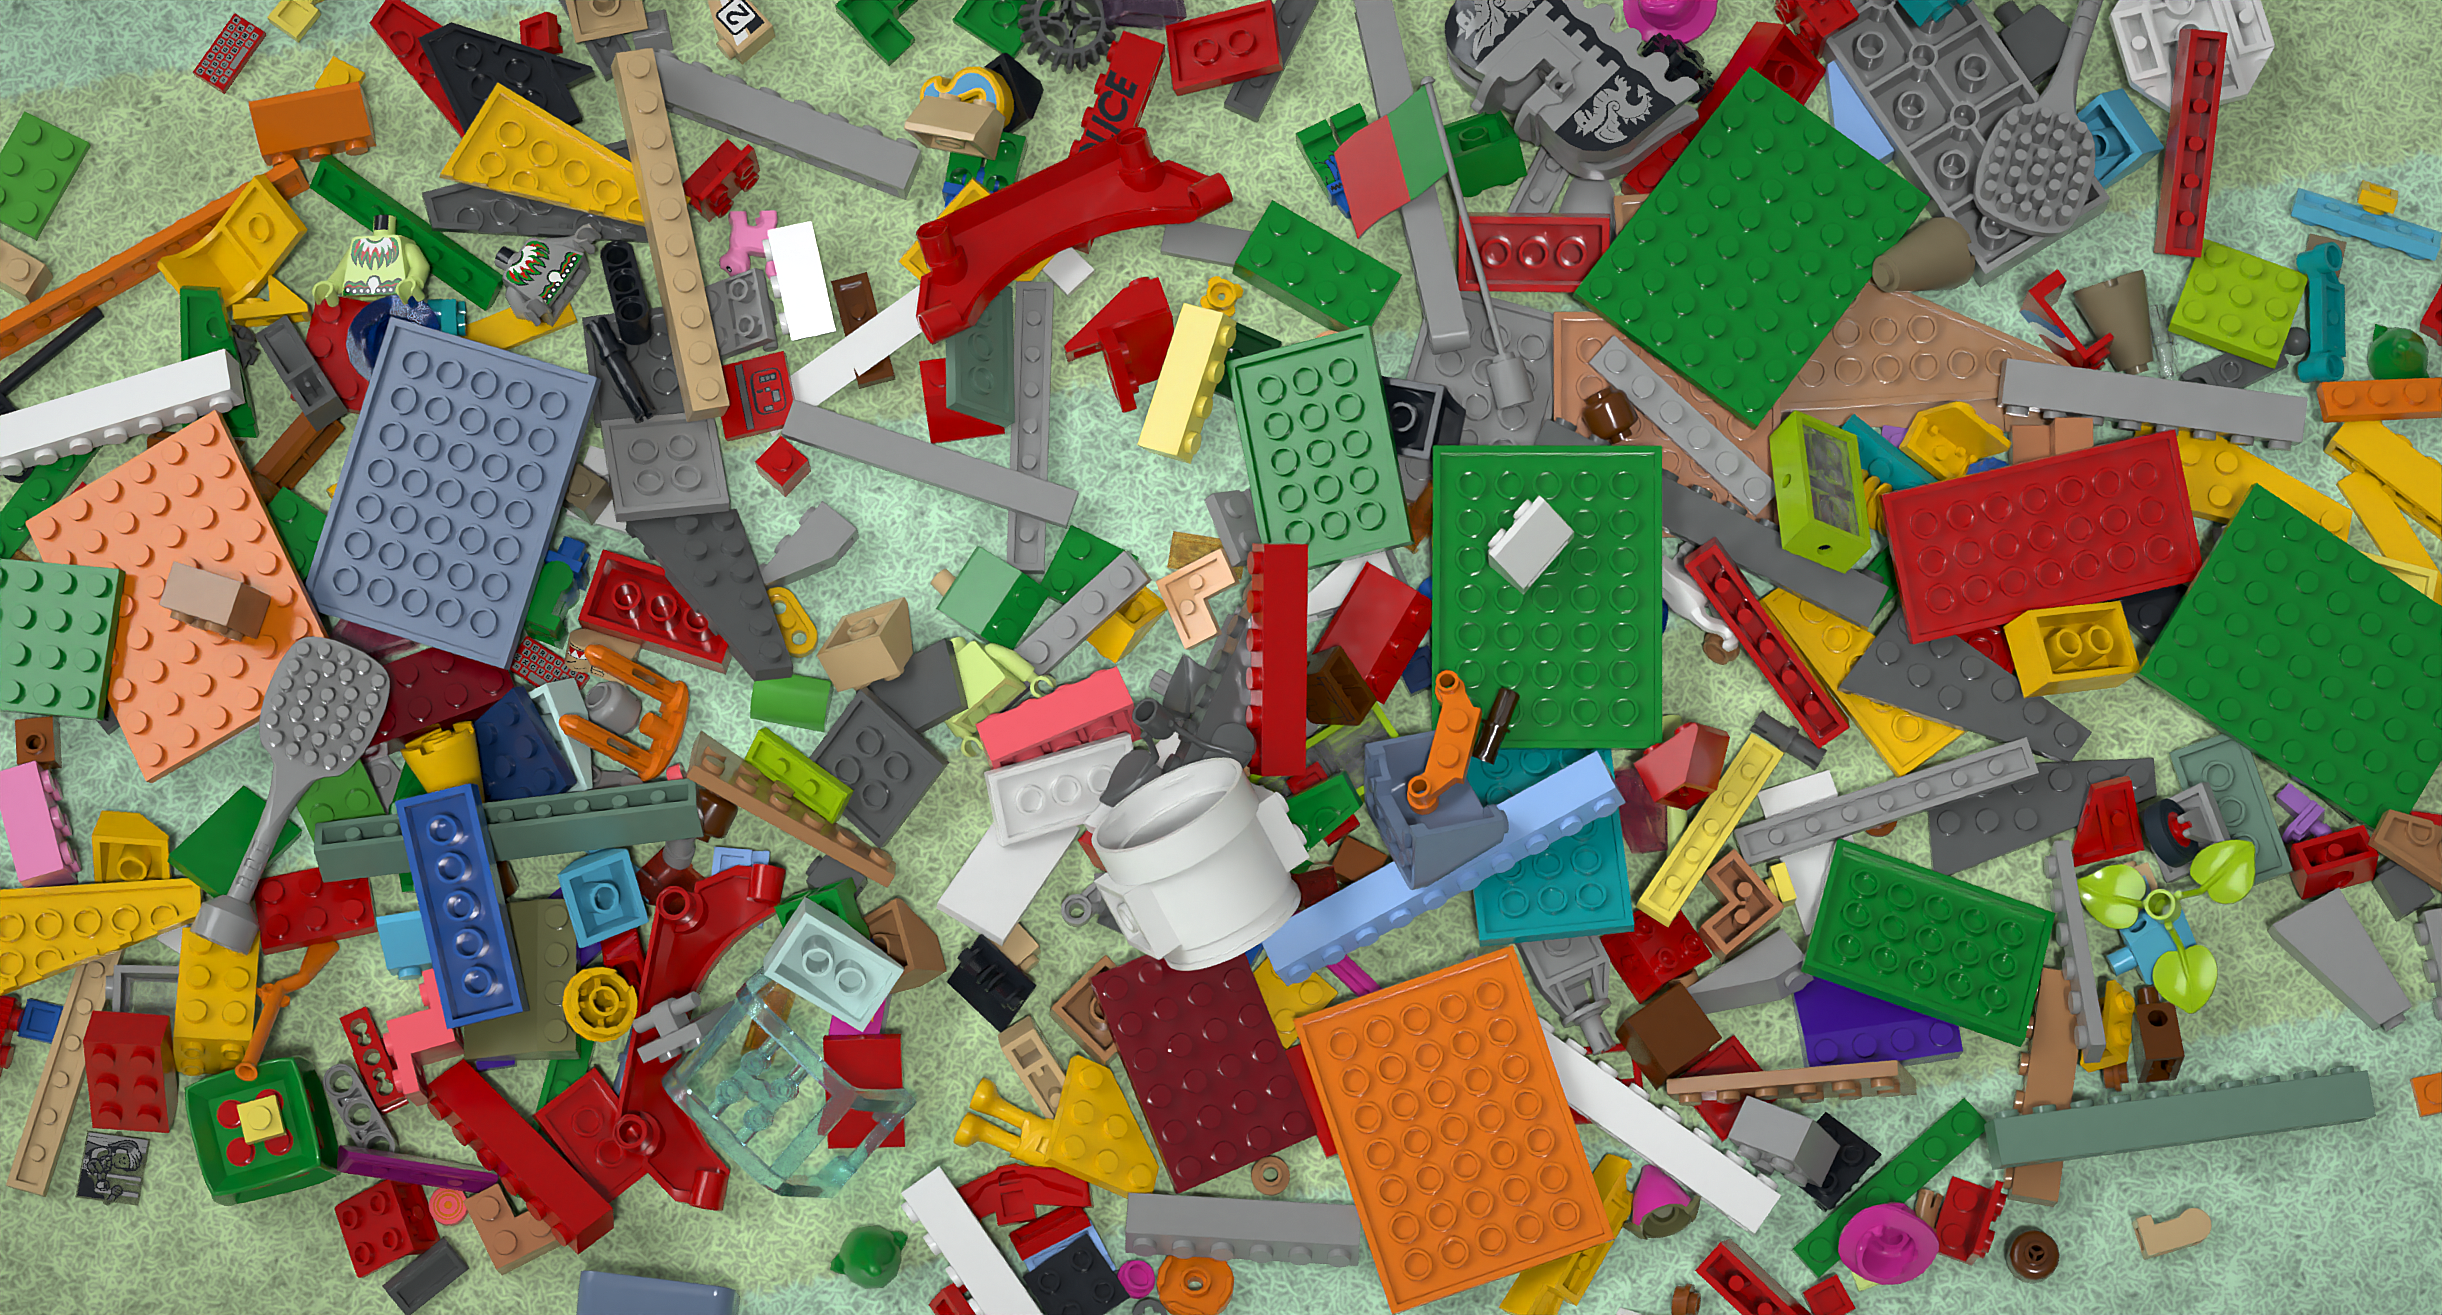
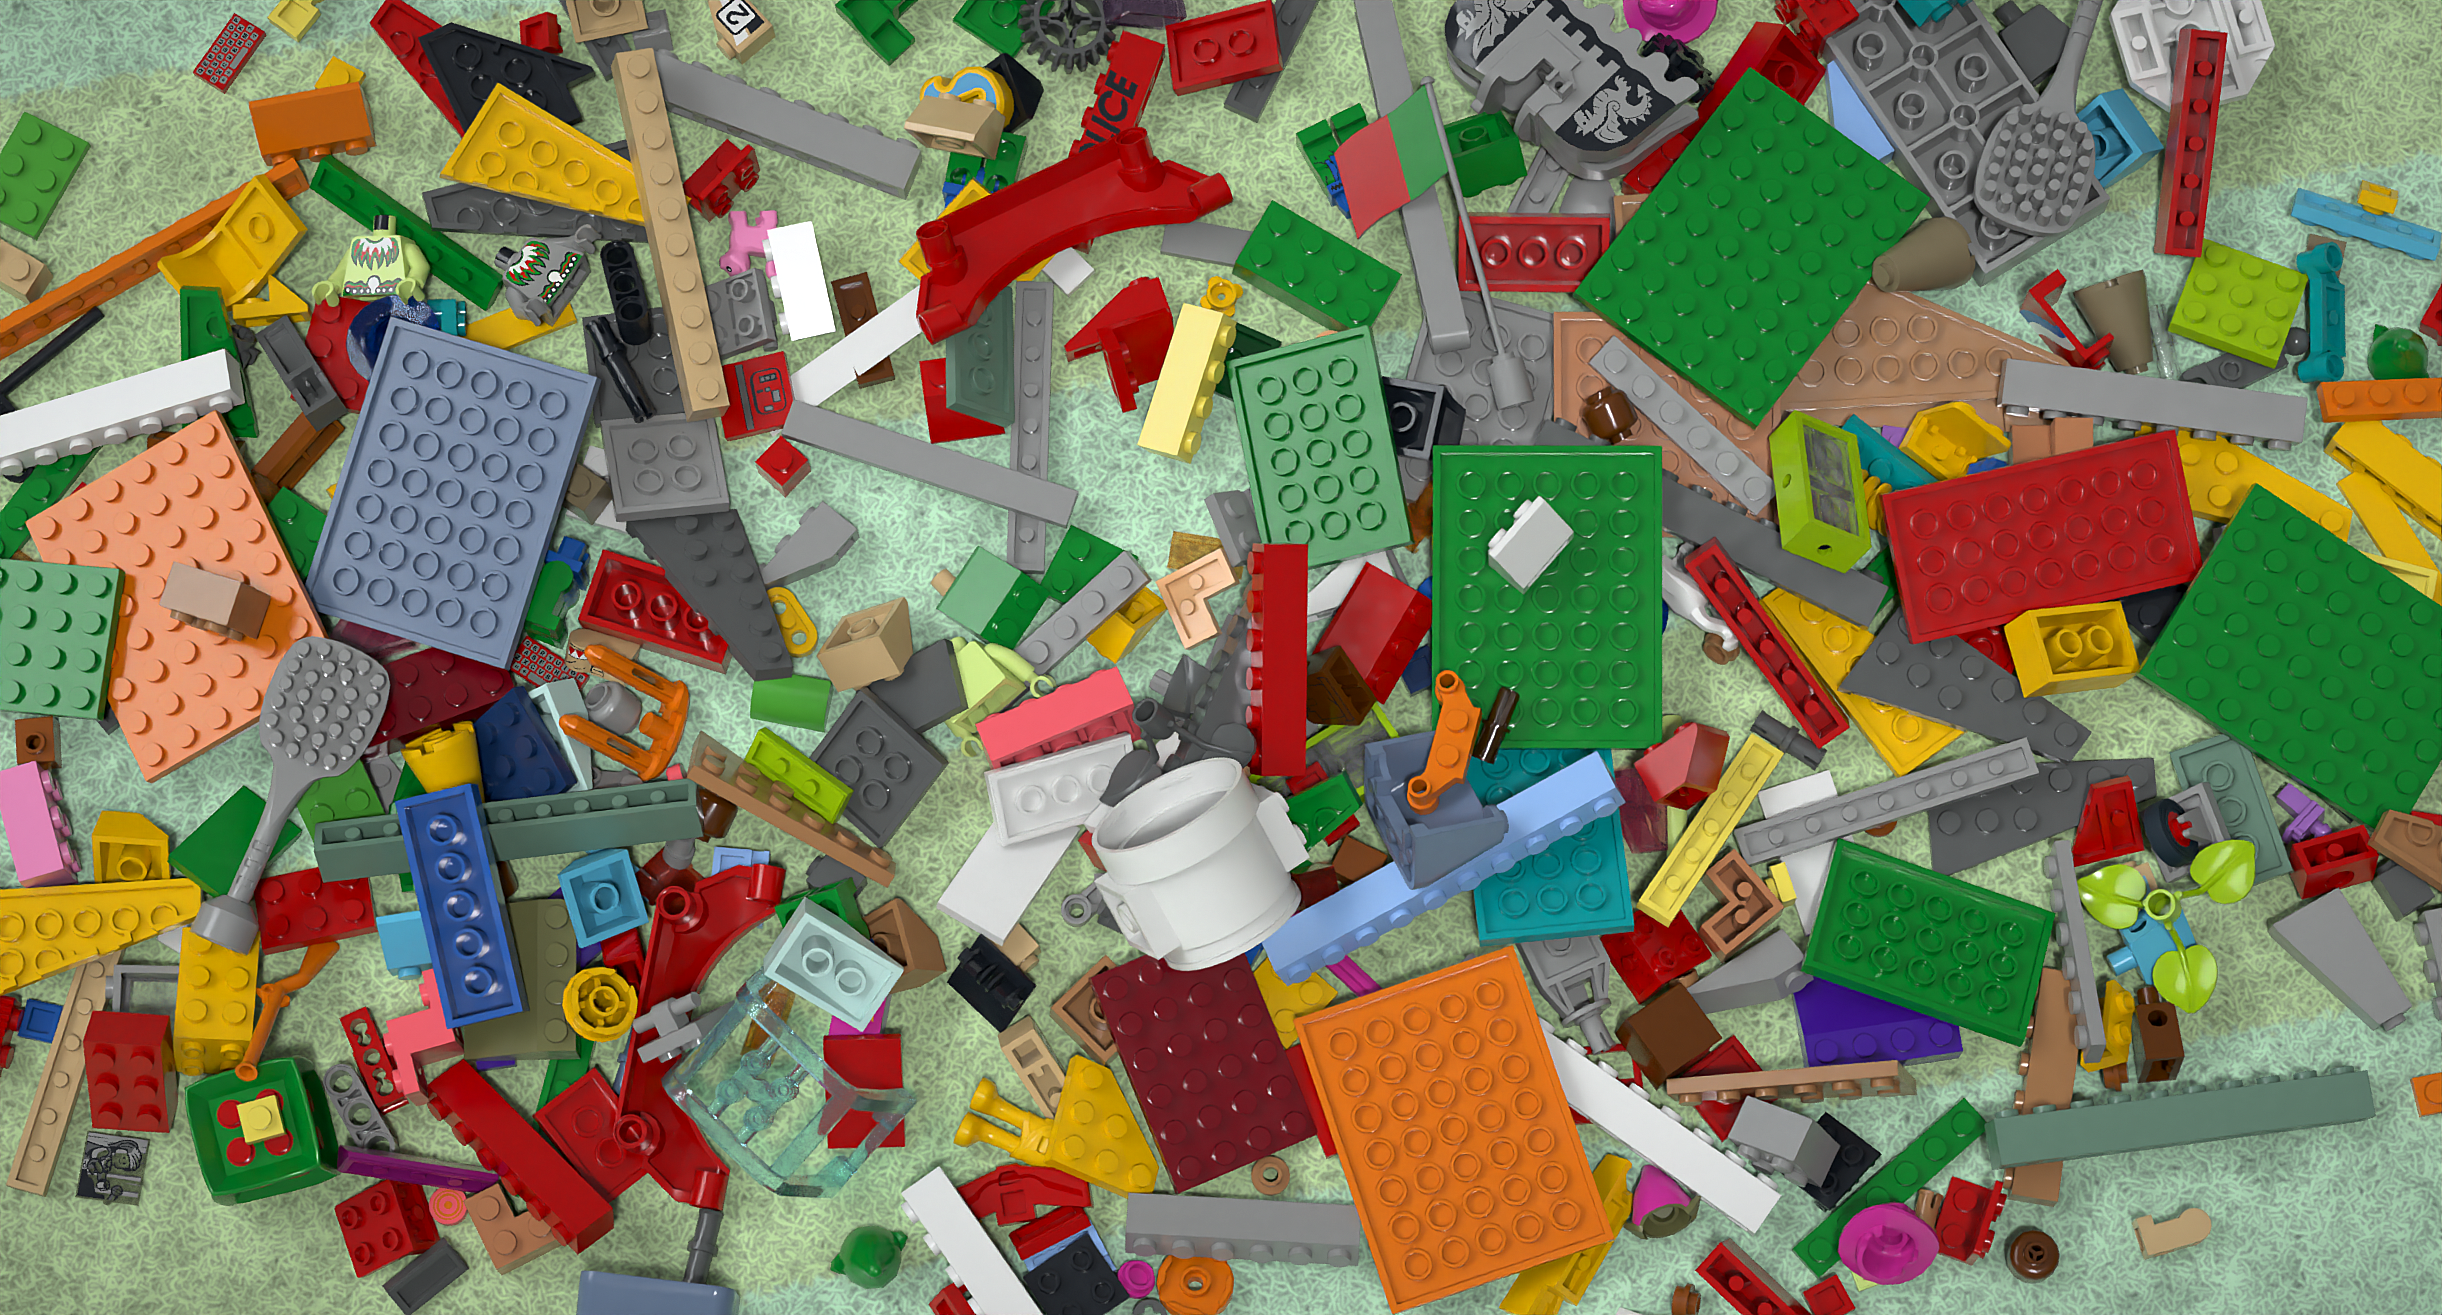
none -> dark grey pin [681,1208,724,1284]

